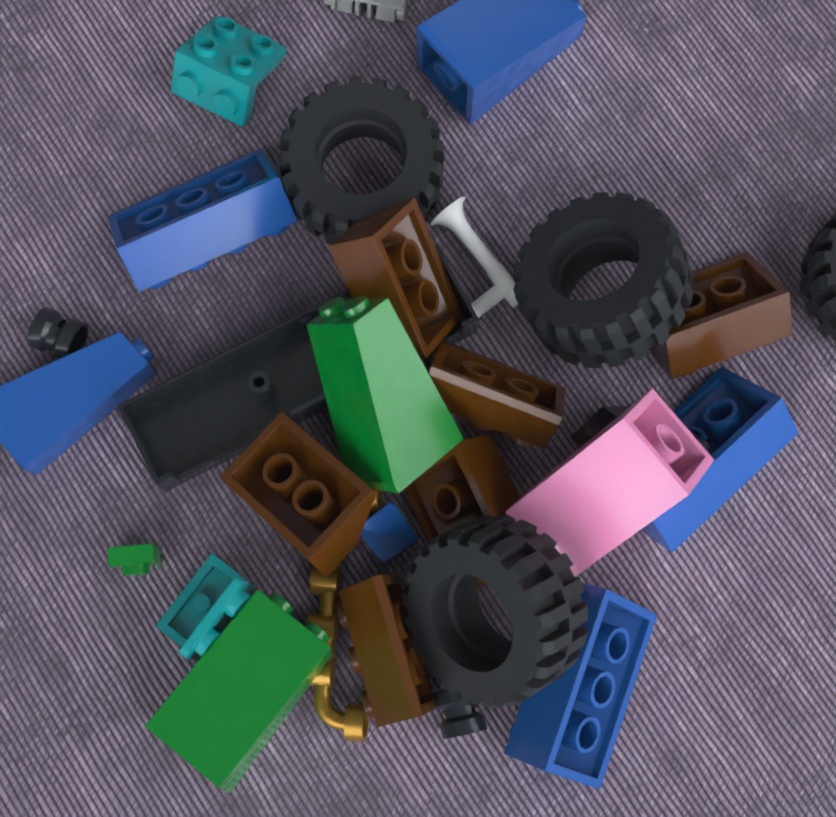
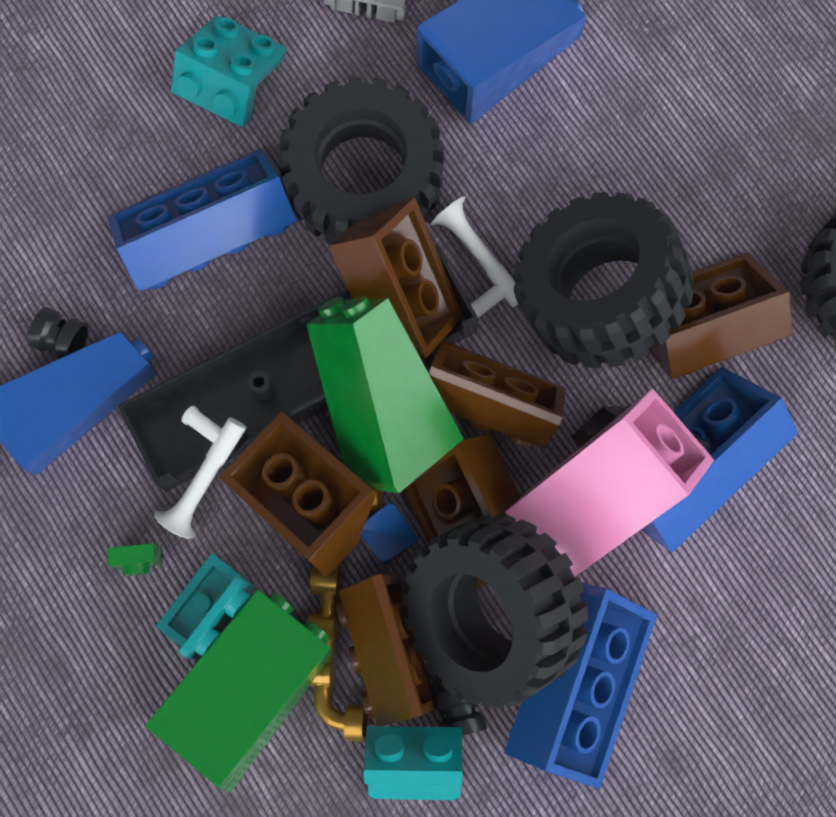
none -> white piece [154,406,246,539]
none -> teal bracket [364,726,462,800]

